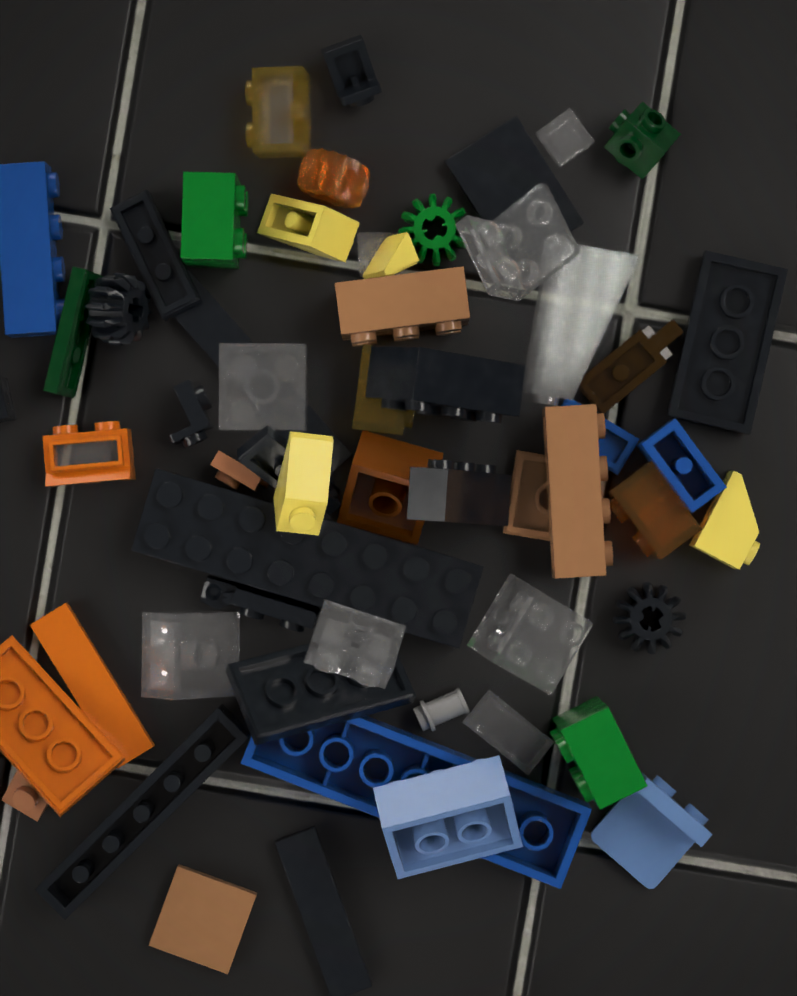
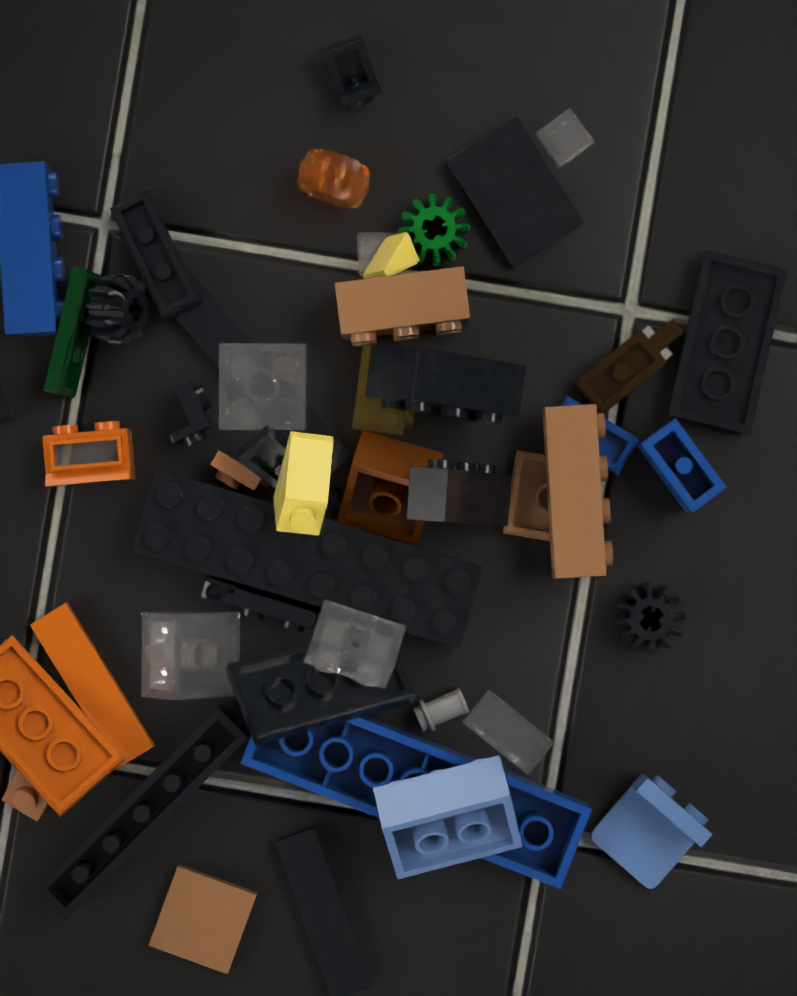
green brick [181,171,249,269] -> none
clear yellow window [245,66,311,158] -> none
light yellow slope [257,194,360,263] -> none
clear bracket [455,183,580,302] -> none
clear bracket [467,573,593,694] -> none
clear slope [523,241,639,406] -> none
green brick [550,696,647,810] -> none
dark green brick [604,101,681,180] -> none
clear orange brick [607,461,702,560] -> none
light yellow slope [689,470,760,570] -> none

